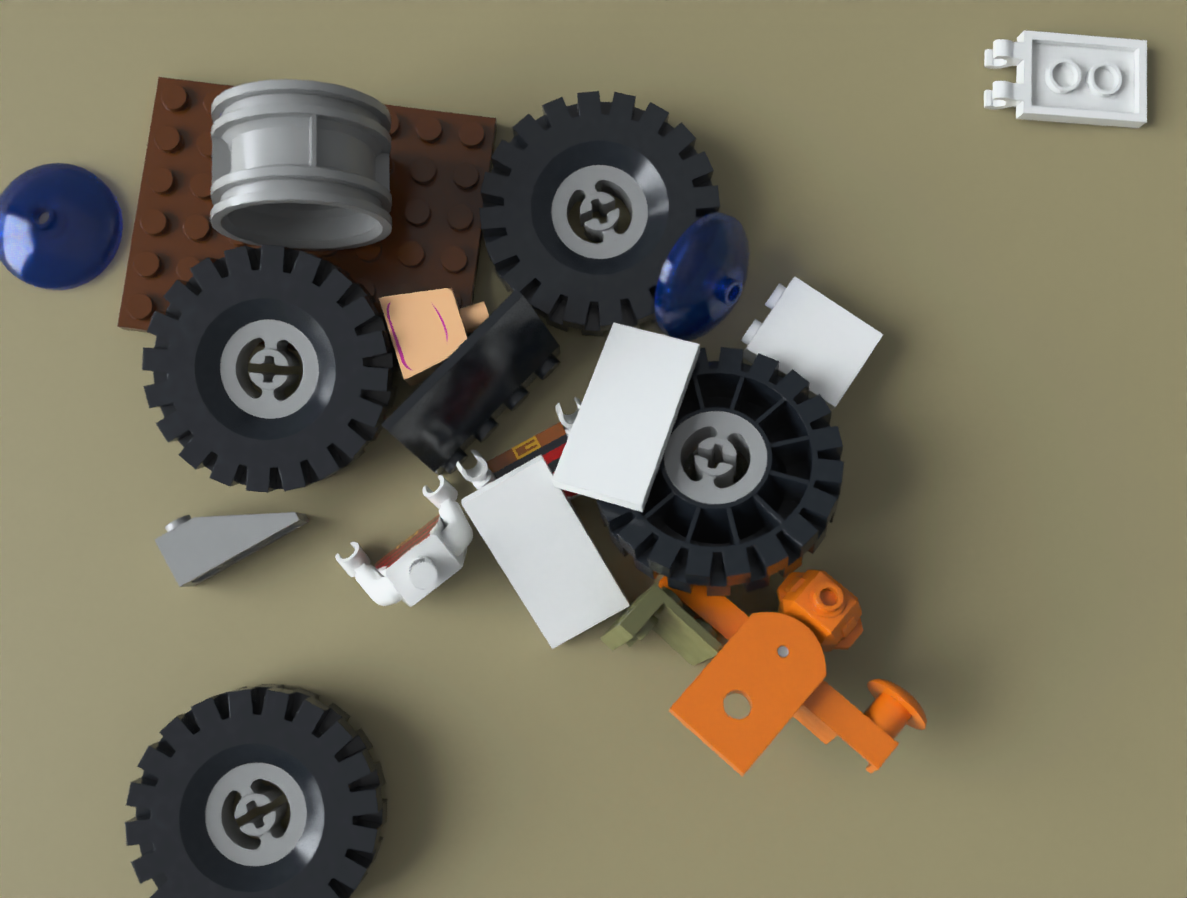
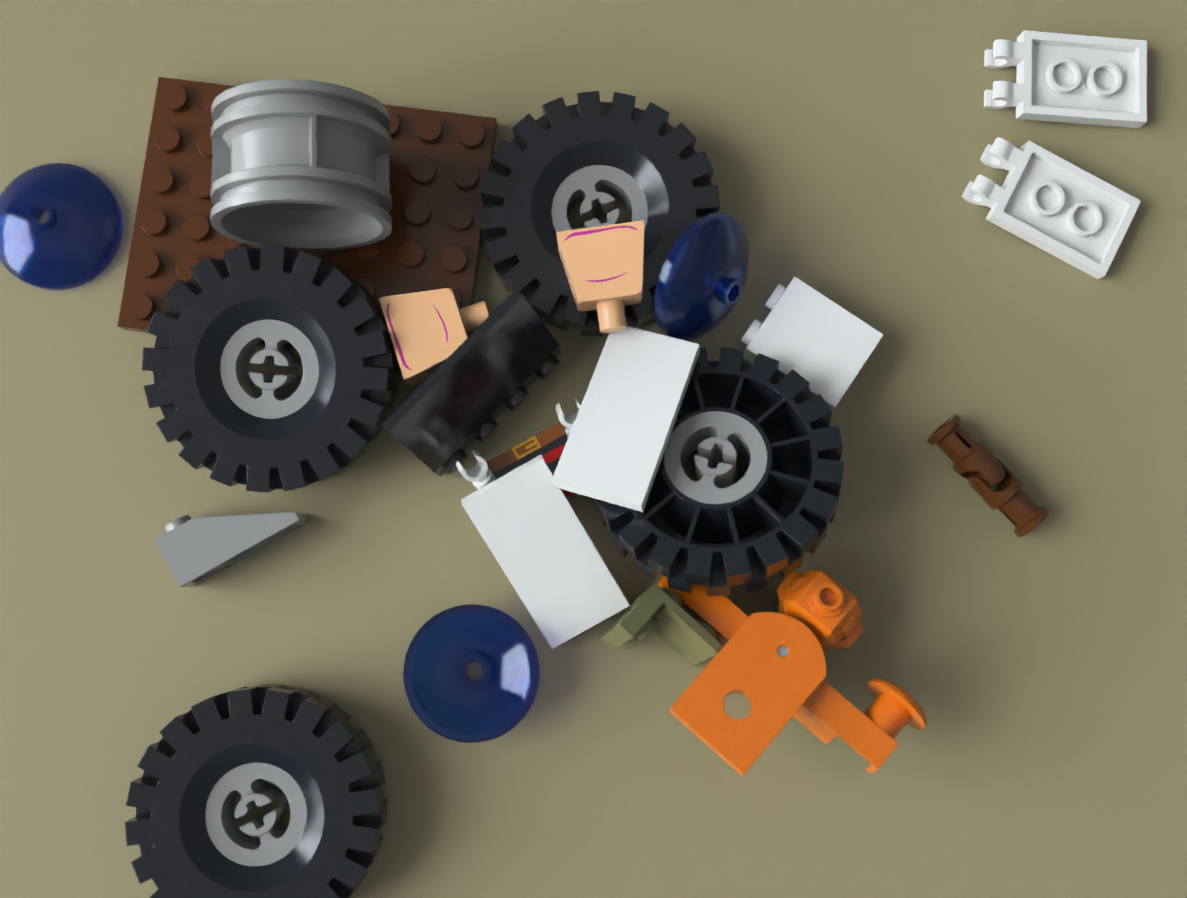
white torso [335,475,473,607] -> none
none -> clear blue dish [403,604,540,743]
none -> light nougat torso [556,220,644,333]
none -> reddish brown piece [927,414,1049,537]
none -> white tile [961,137,1141,279]

